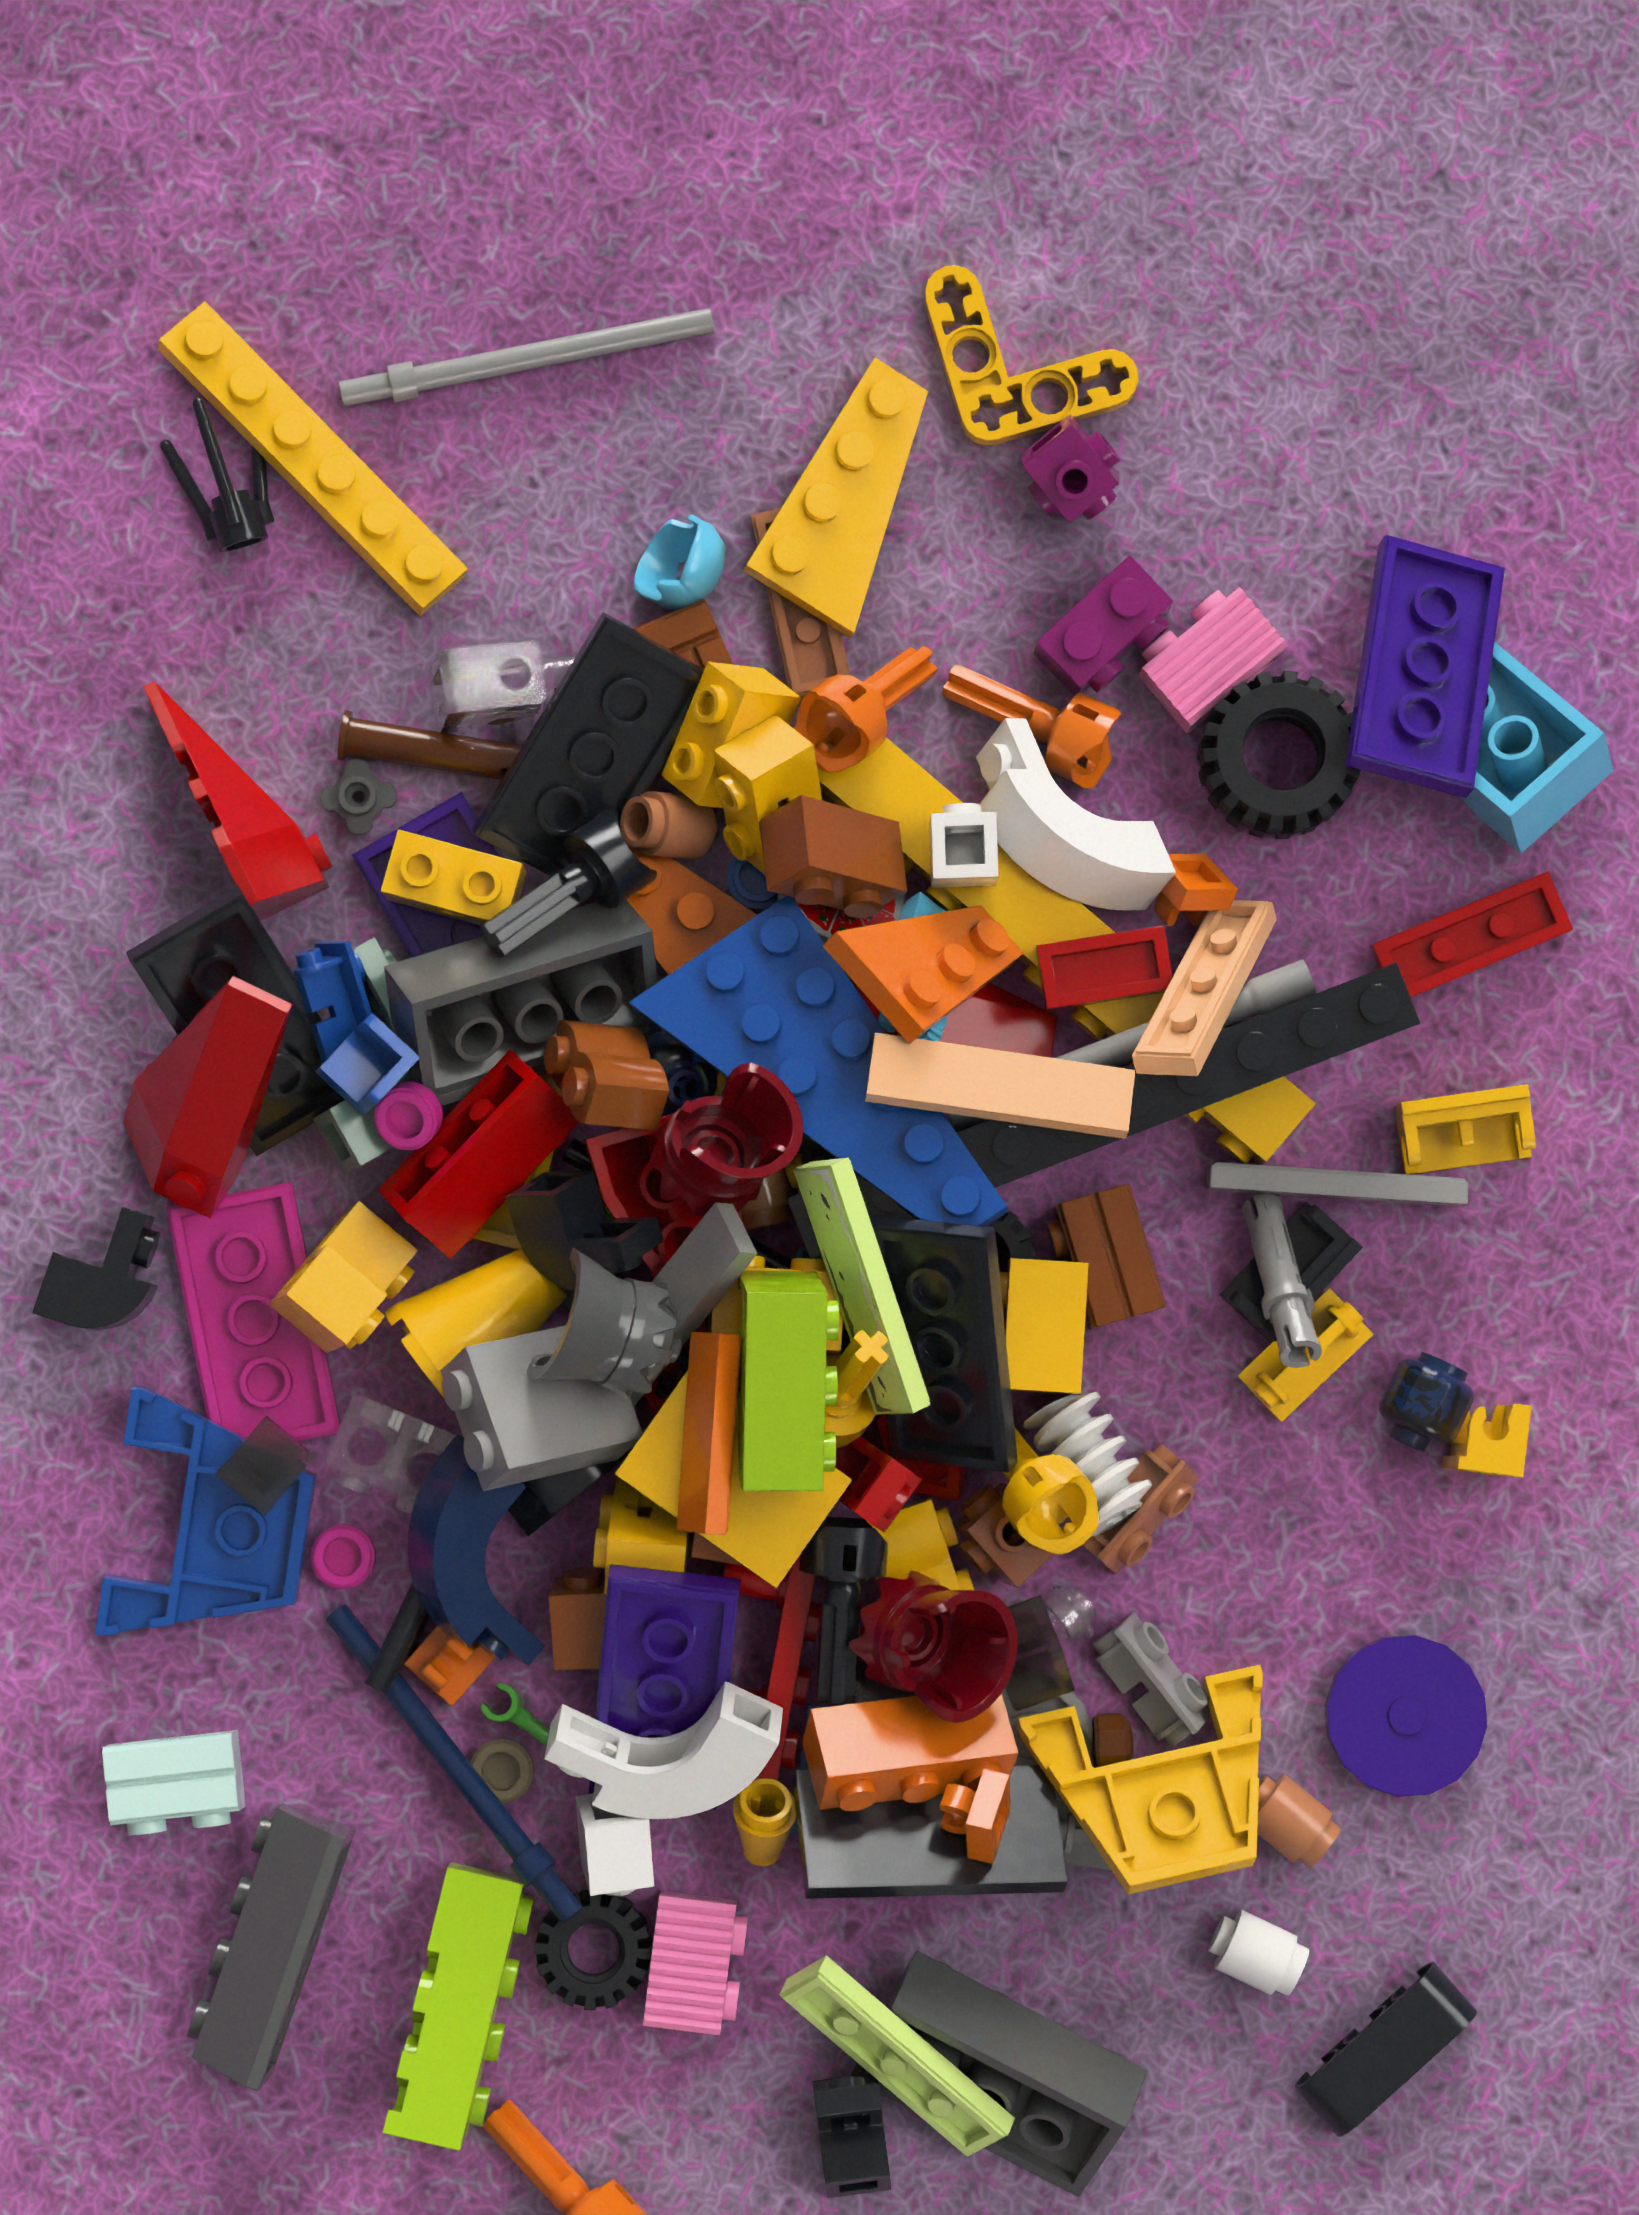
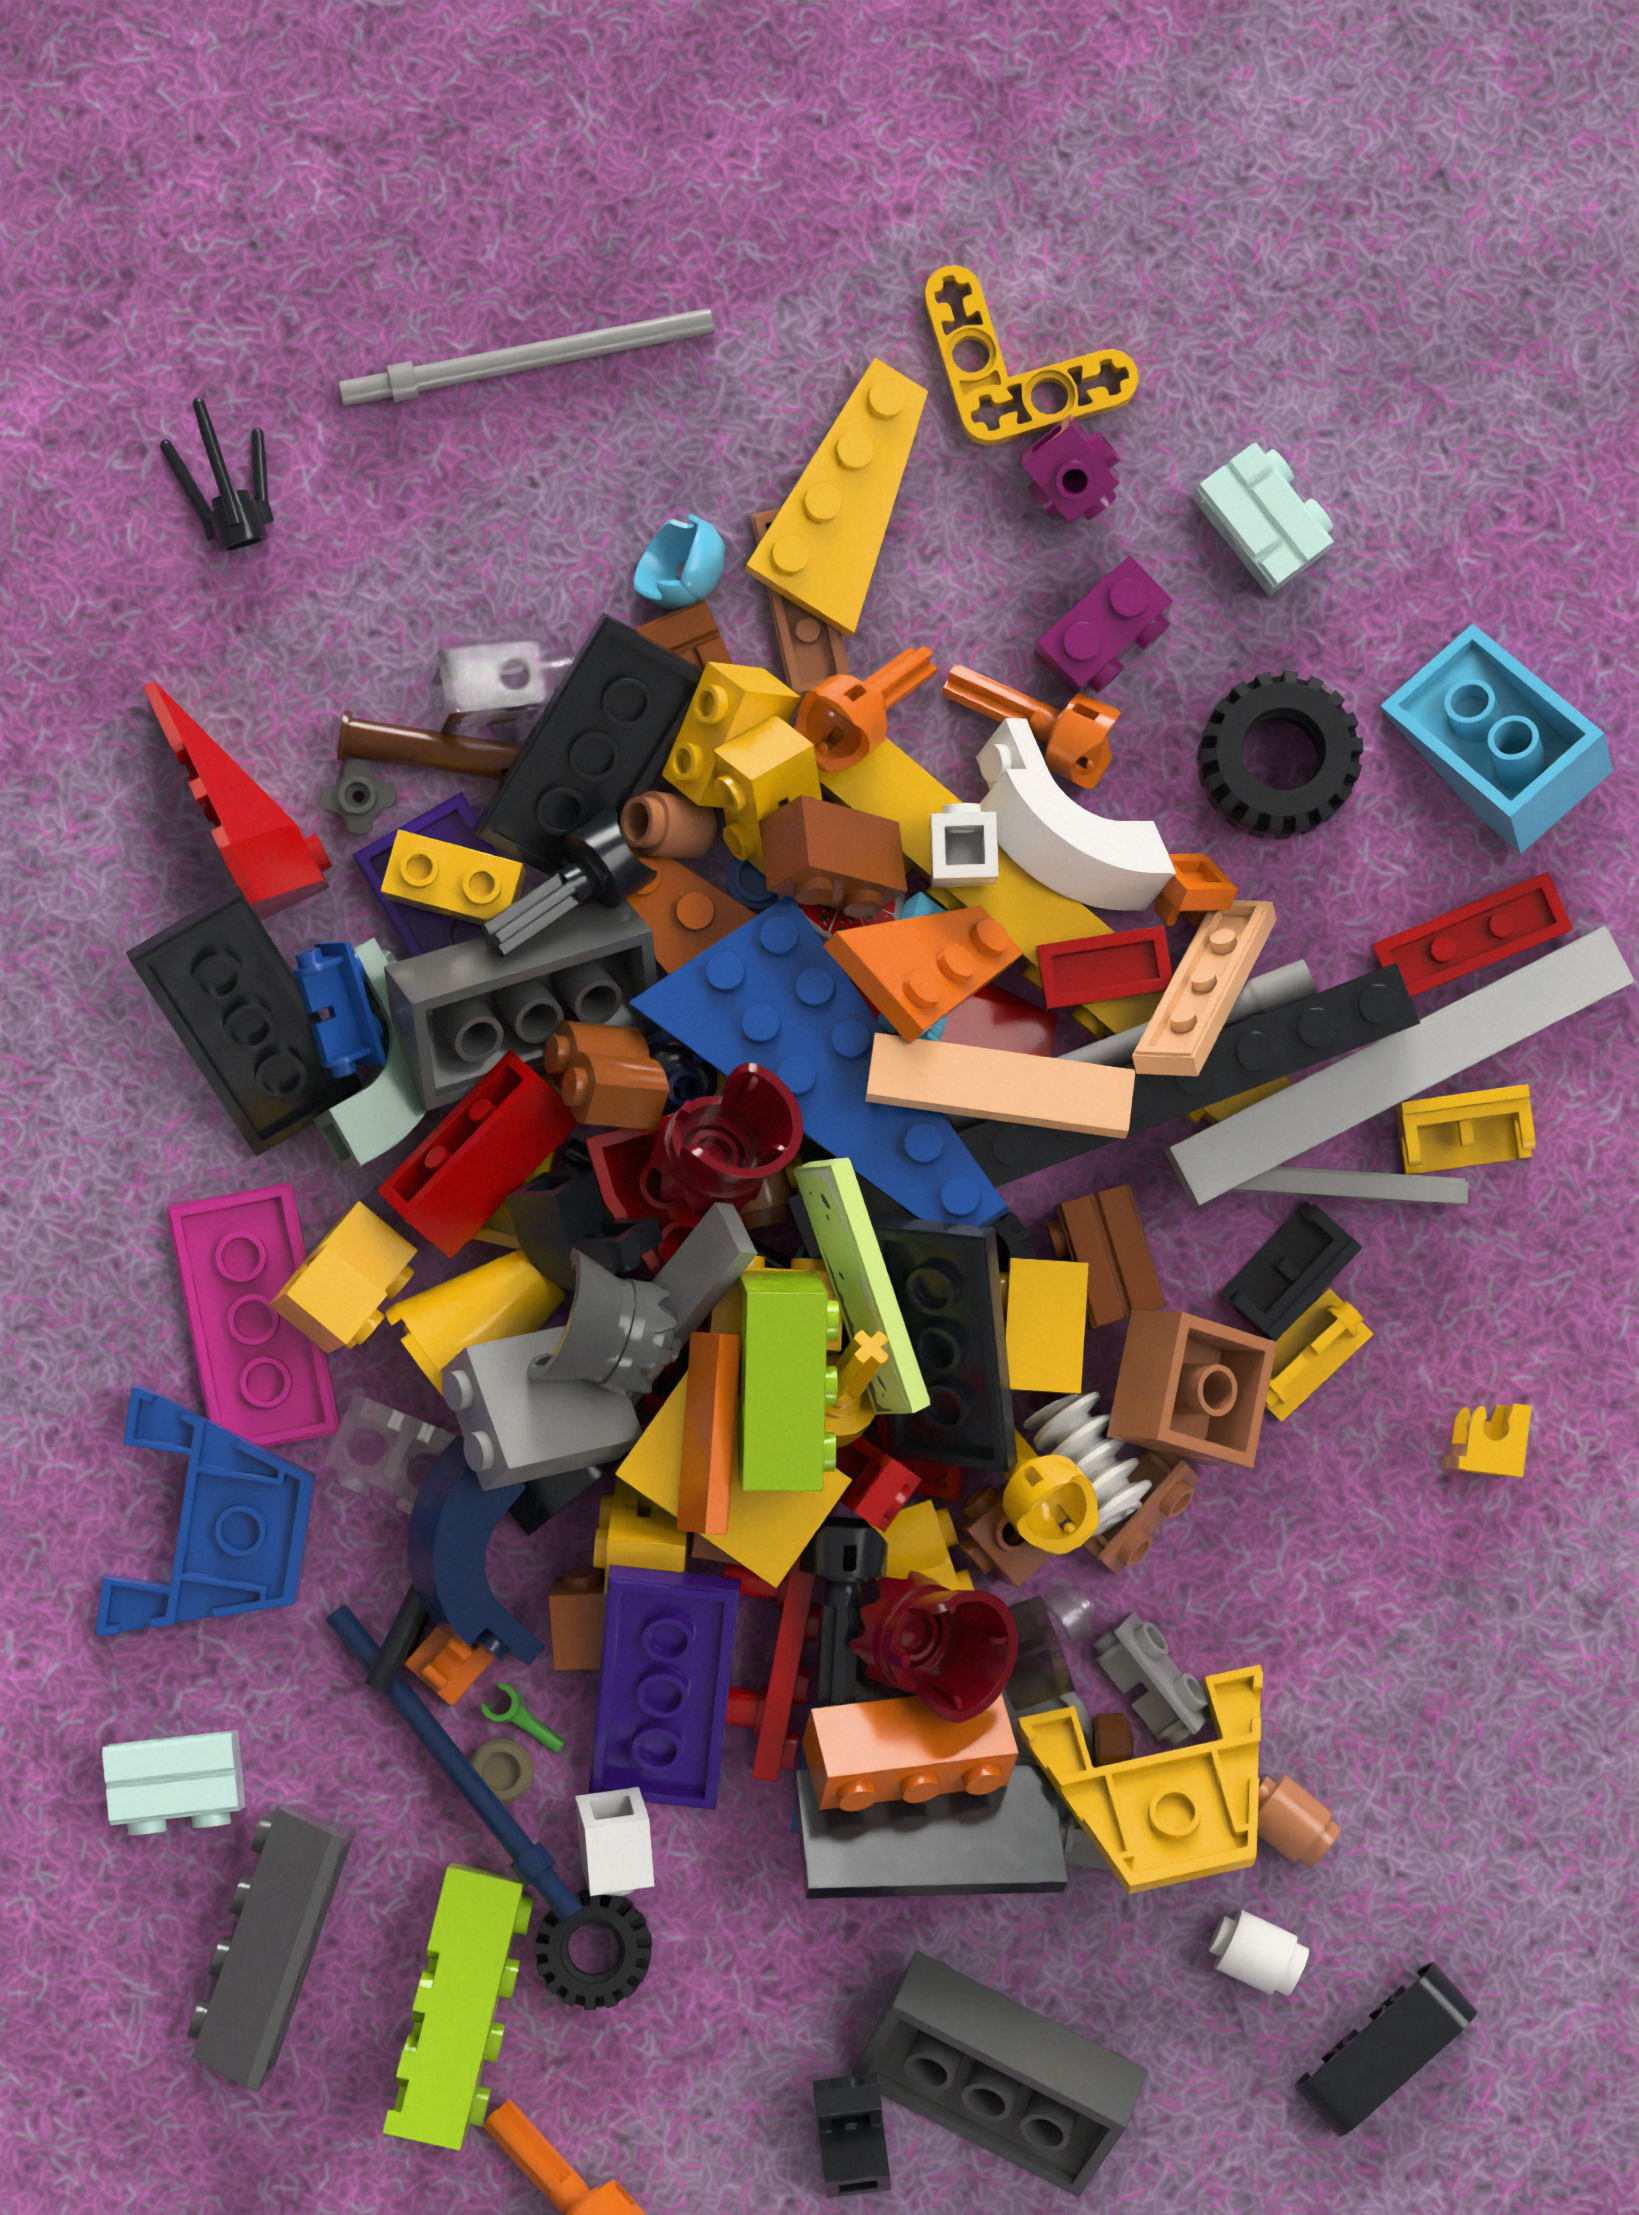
black brick [32,1207,160,1330] -> none
red wedge [123,976,292,1219] -> none
yellow plate [157,301,468,617] -> none
clear smoke panel [215,1416,316,1515] -> none
dark pink tile [311,1524,376,1589] -> none
blue panel [315,1013,420,1116] -> none
dark pink tile [374,1082,443,1150] -> none
white arch [544,1681,783,1819] -> none
bright pink brick [643,1891,748,2035] -> none
yellow cone [733,1778,797,1866] -> none
yellowish green tile [779,1955,1015,2157] -> none
orange tile [940,1769,1011,1864] -> none
bright pink brick [1138,587,1288,734] -> none
light grey pin [1242,1193,1322,1368] -> none
dark purple wheel [1324,1635,1488,1797] -> none
dark purple tile [1345,535,1505,798] -> none
head [1379,1352,1474,1452] -> none
none -> nougat brick [1107,1310,1277,1468]
none -> light grey tile [1164,925,1635,1208]
none -> light aqua brick [1192,442,1334,596]

